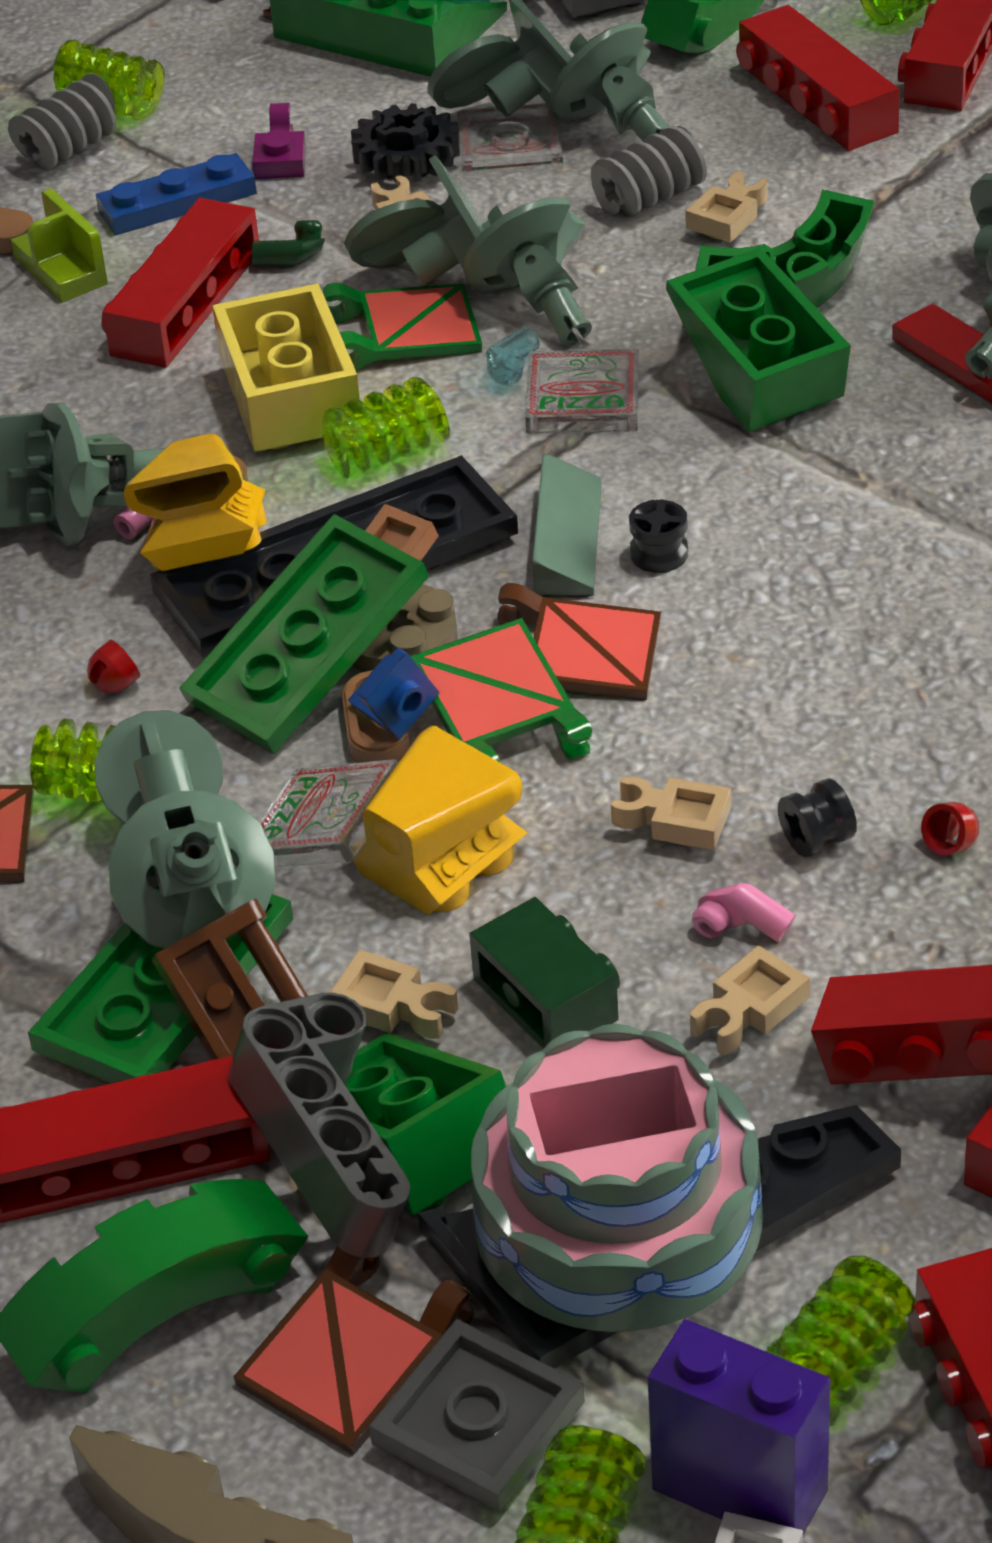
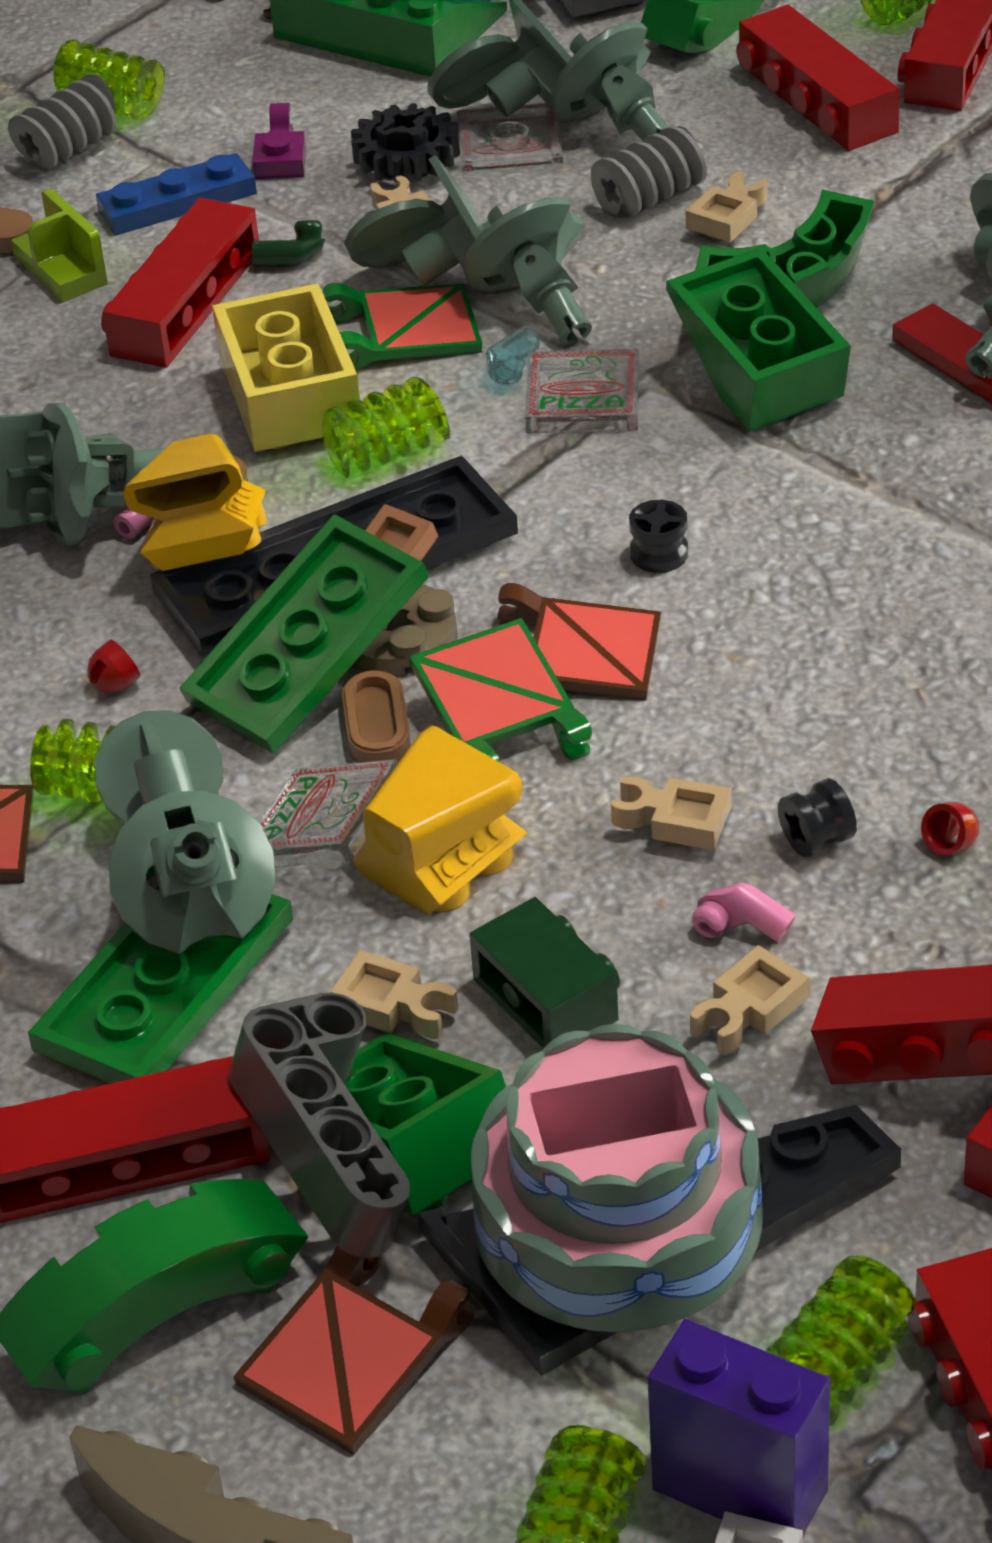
reddish brown plate [152,899,308,1060] -> none
blue bracket [348,648,440,740] -> none
dark grey plate [369,1319,585,1513] -> none
sand green slope [533,454,602,596] -> none

